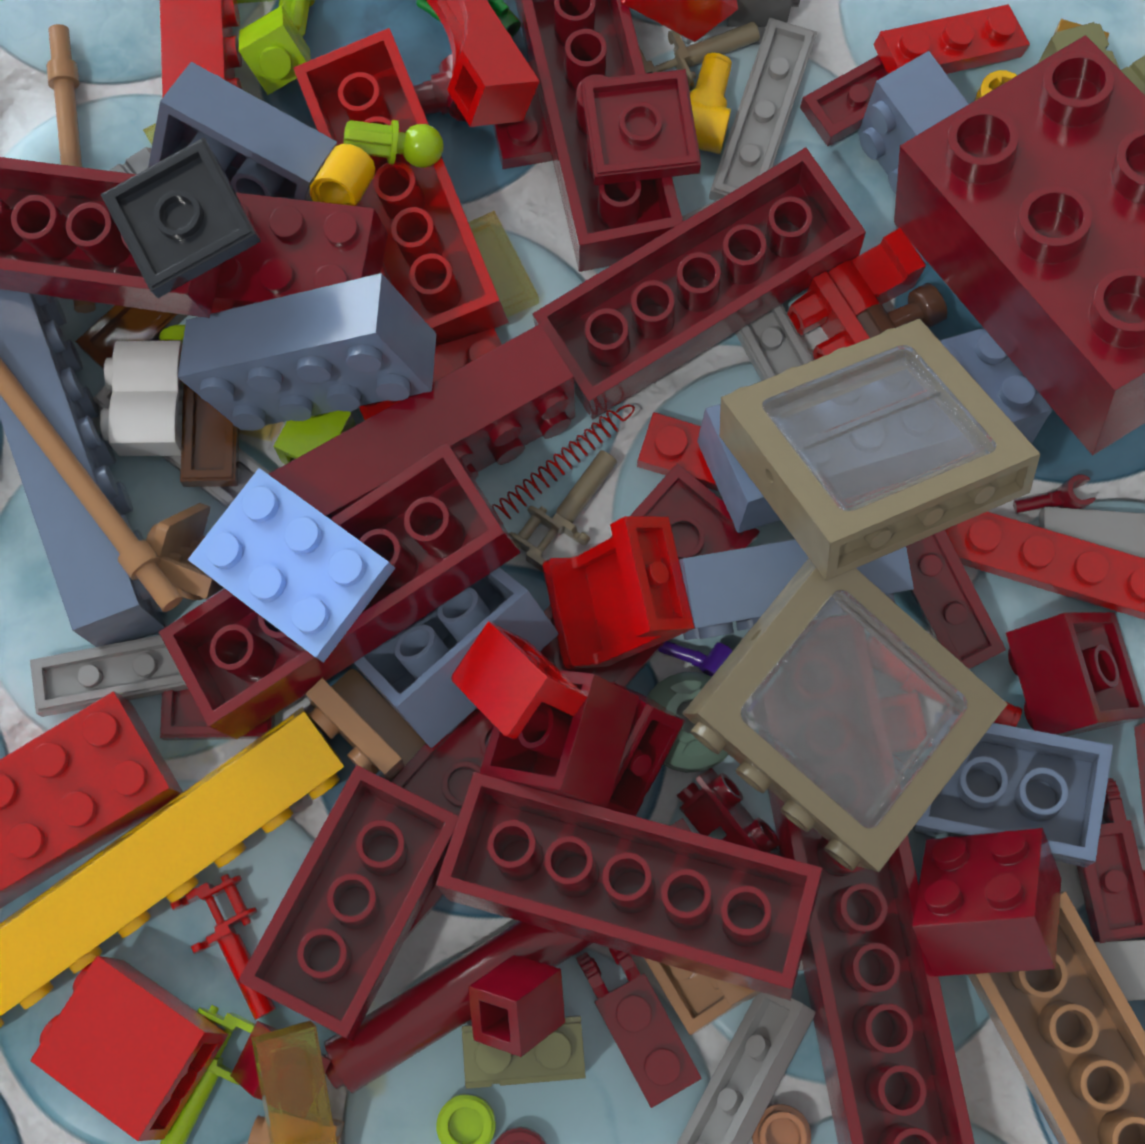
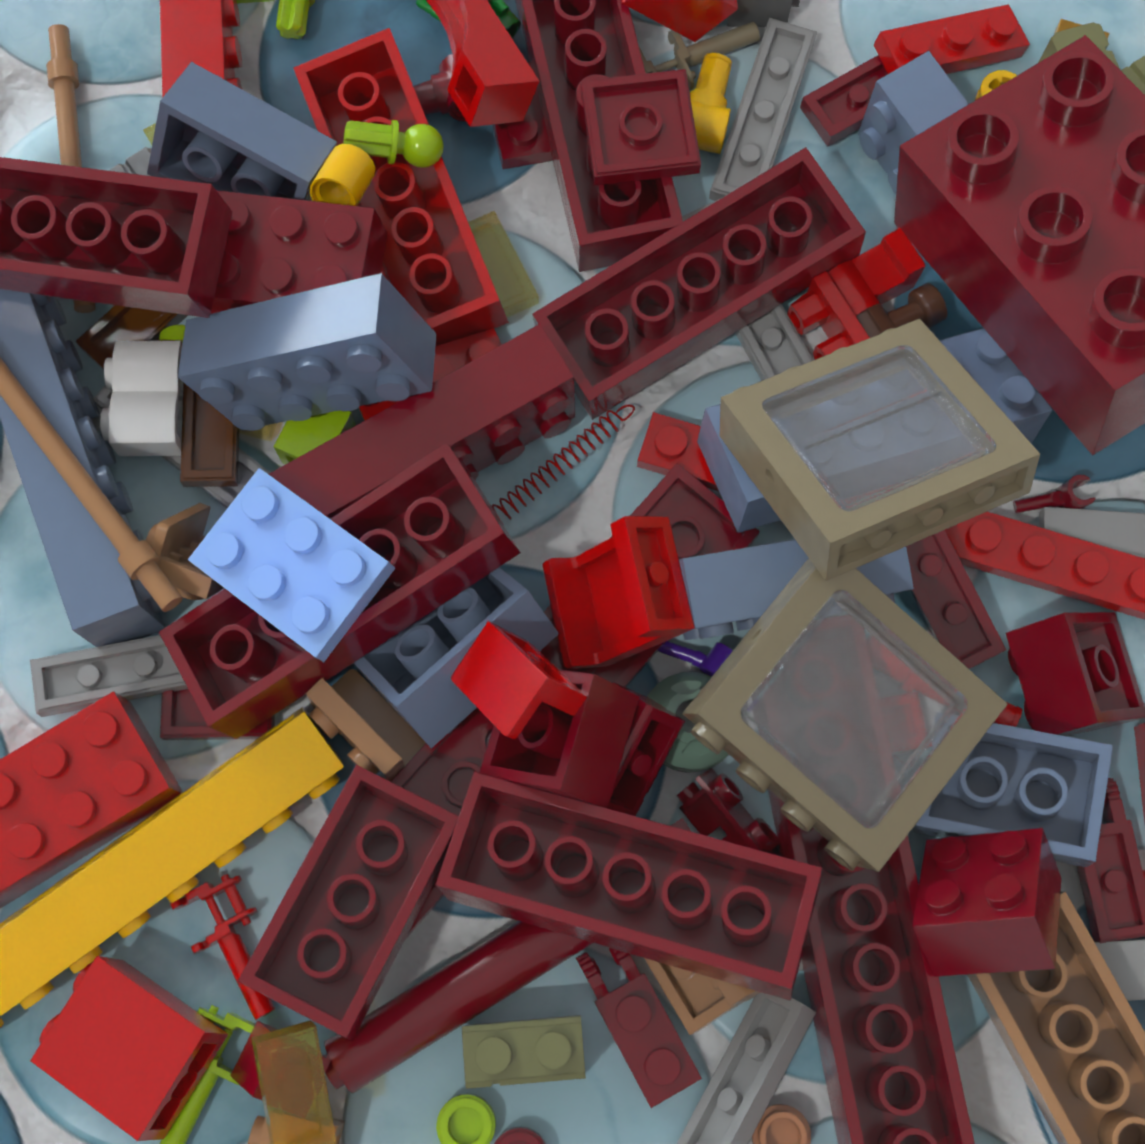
black tile [101,137,261,298] -> none
lime brick [239,5,311,95] -> none
dark red brick [468,955,565,1057] -> none
dark tan piece [509,450,617,573] -> none

